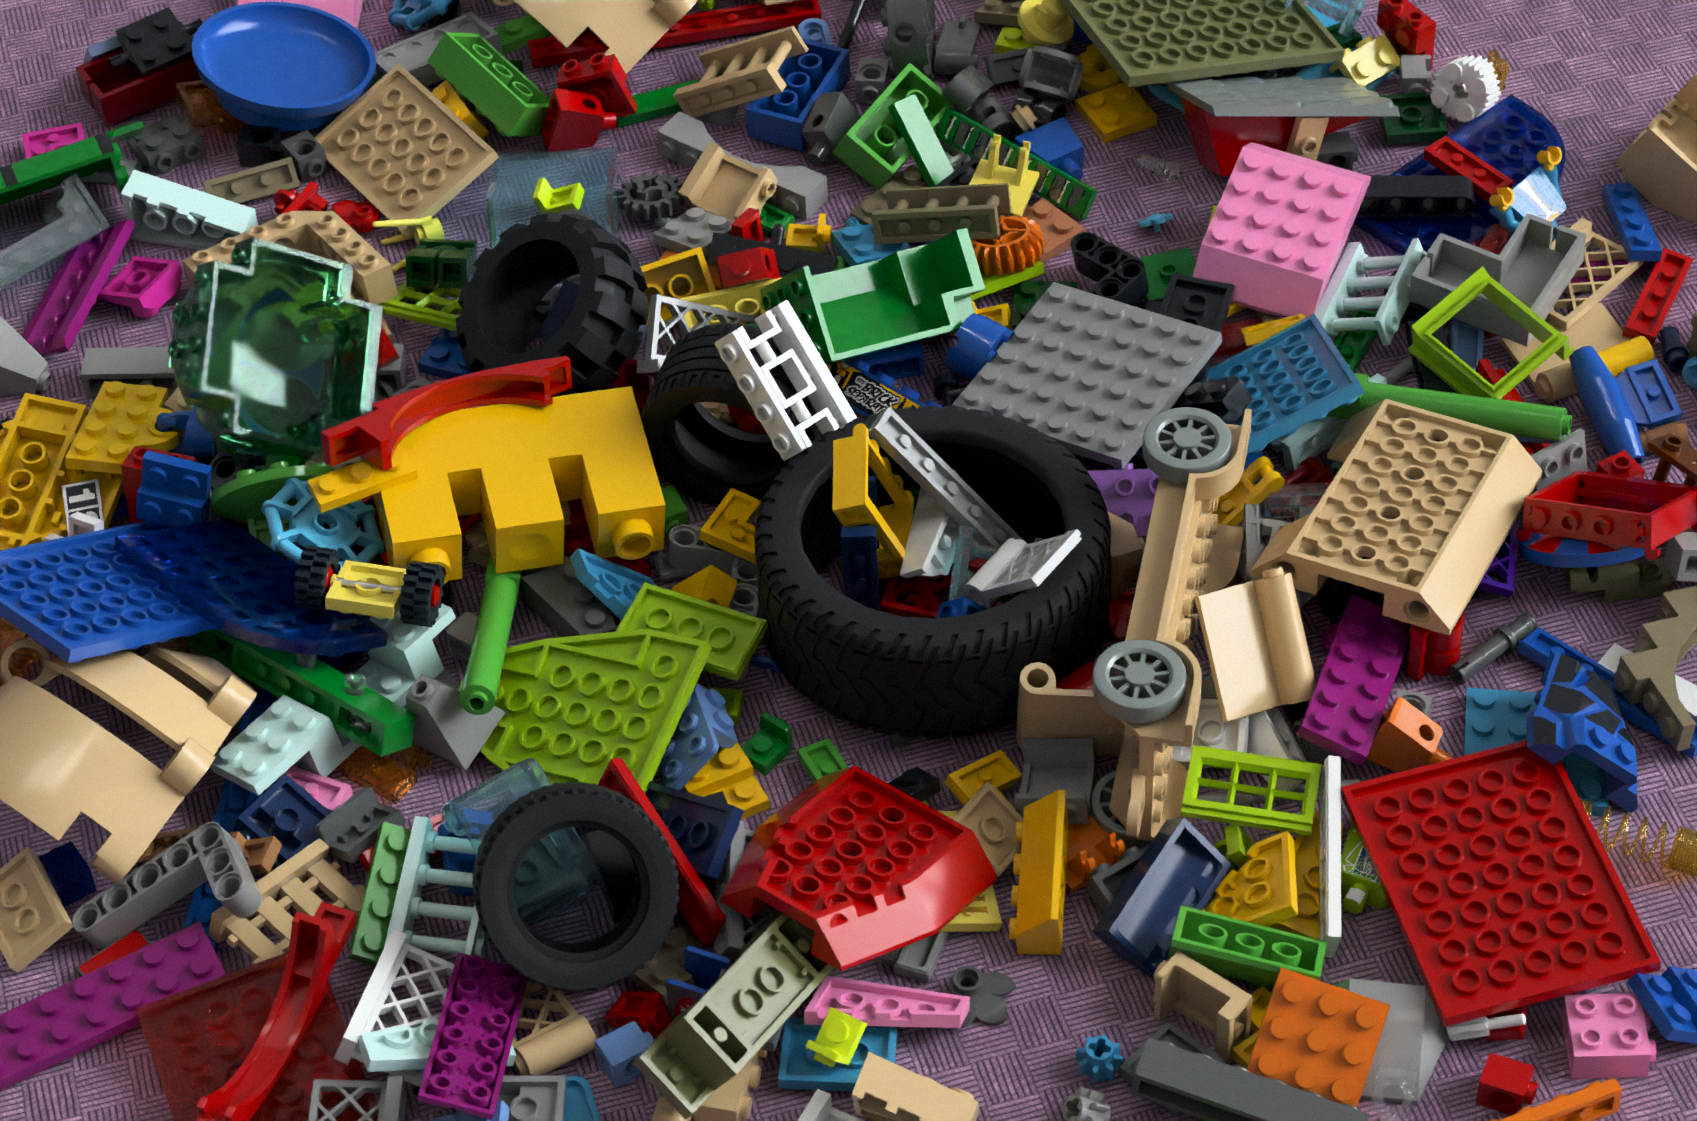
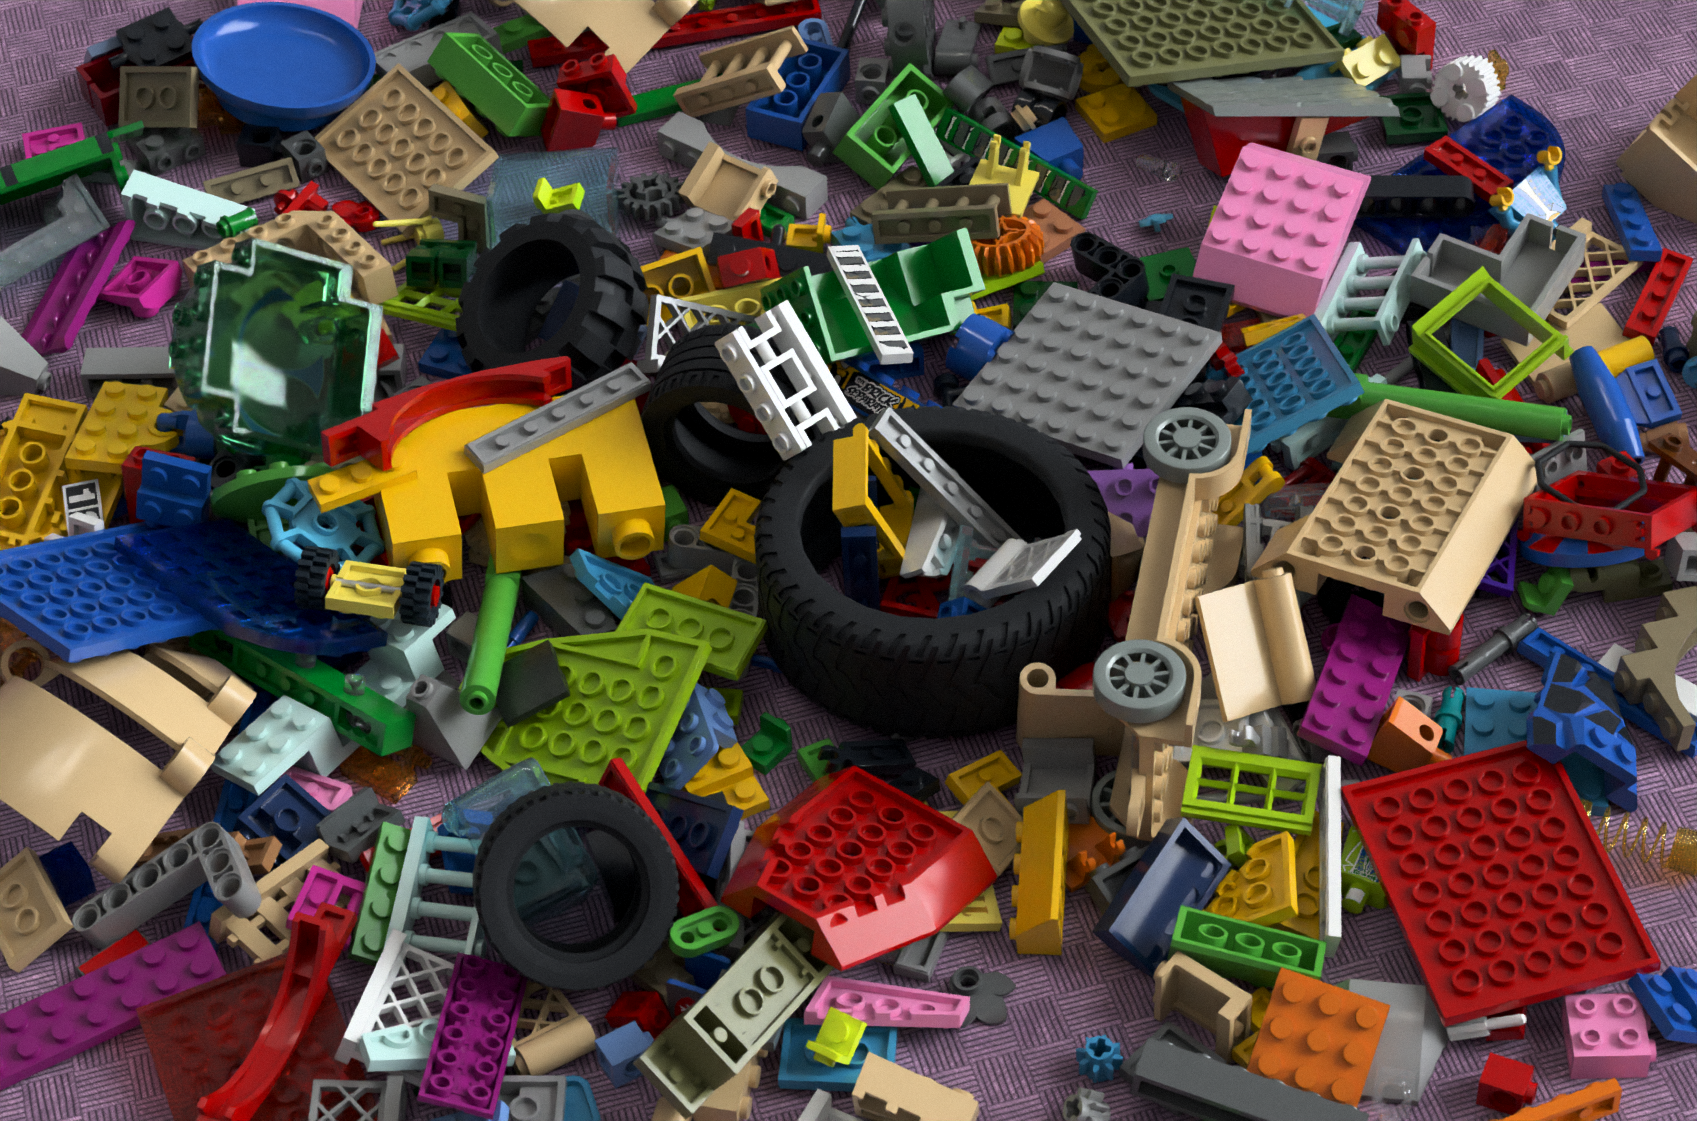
none -> dark tan plate [118,66,199,128]
none -> green pin [216,207,258,239]
none -> dark pink plate [285,865,366,951]
none -> dark tan plate [428,184,492,254]
none -> light grey tile [464,362,651,474]
none -> pearl dark grey slope [496,639,570,728]
none -> blue pin [507,611,539,648]
none -> bright green plate [668,906,740,958]
none -> black plate [817,739,916,775]
none -> white tile [827,245,914,365]
none -> red plate [1208,341,1245,378]
none -> light grey piece [1229,725,1288,759]
none -> teal pin [1434,686,1465,753]
none -> bright green bracket [1517,566,1574,616]
none -> black piece [1535,440,1648,510]

